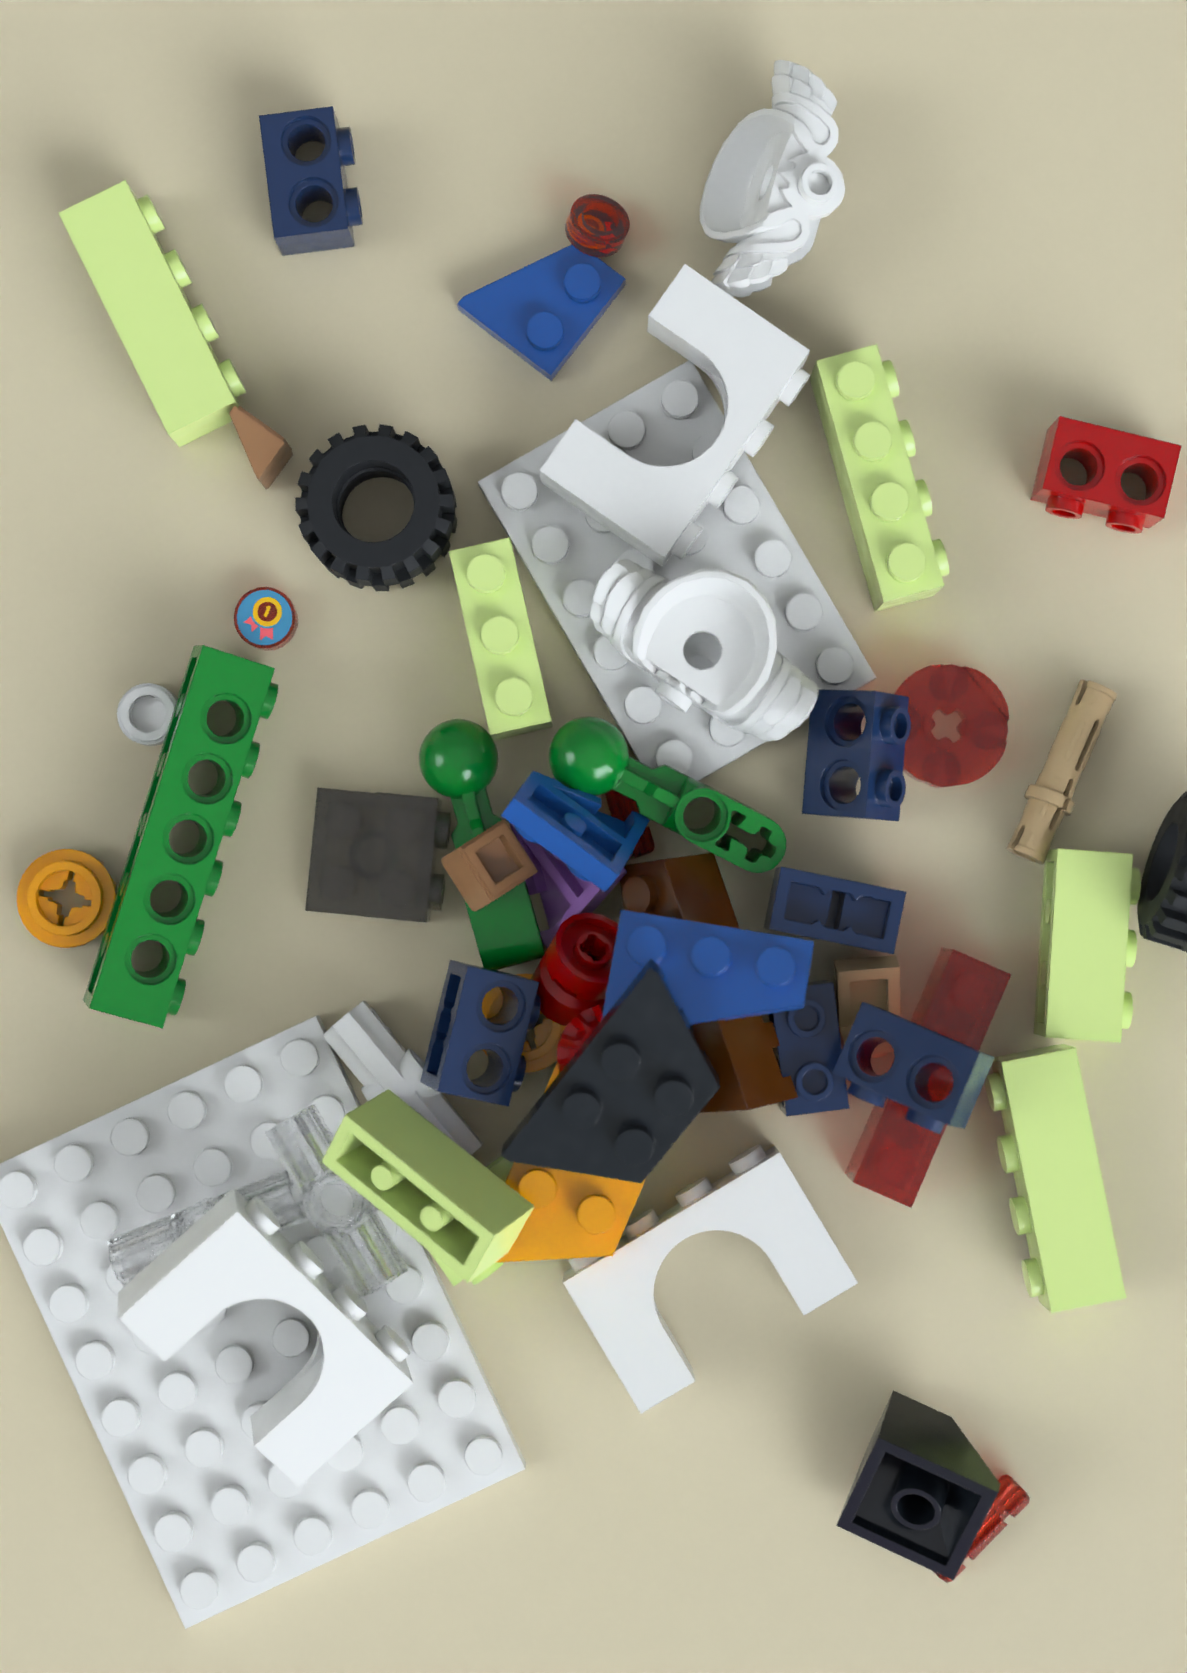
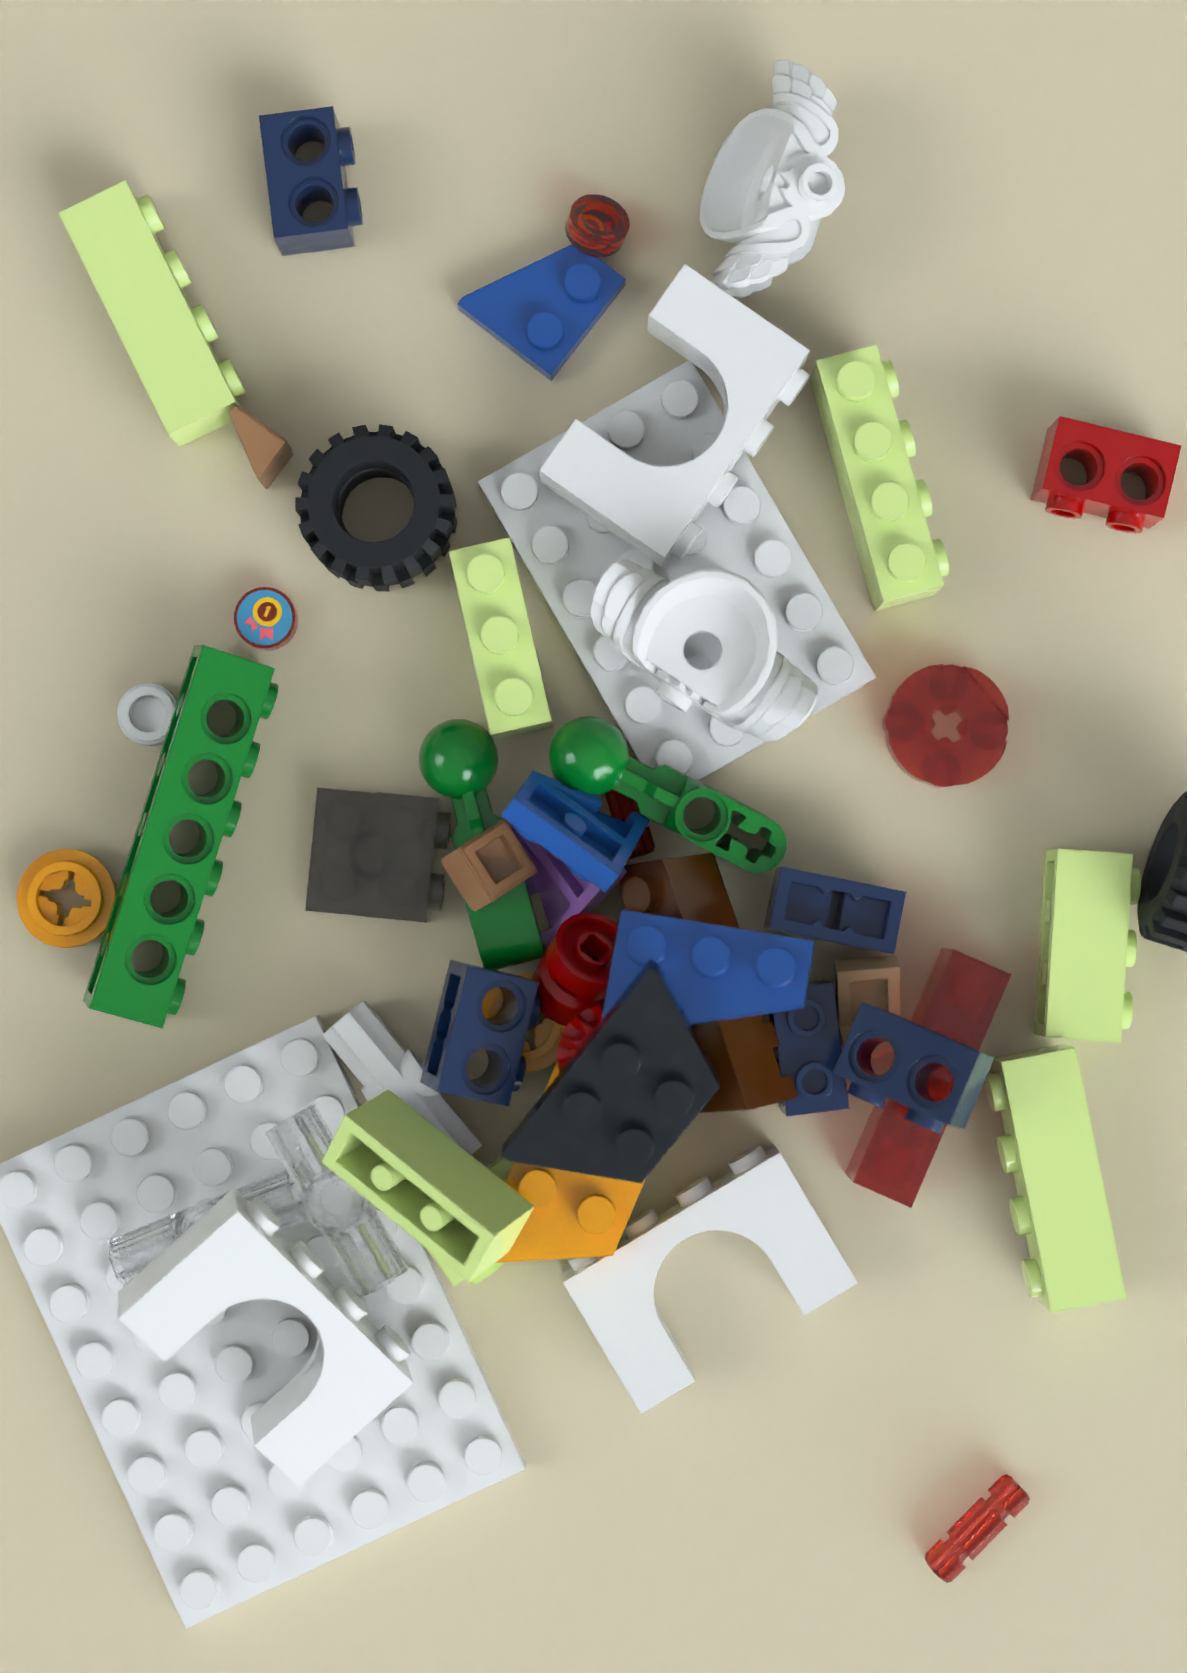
dark blue brick [802,689,911,821] -> none
black slope [836,1391,1001,1580] -> none
tan pin [1006,680,1117,865] -> none

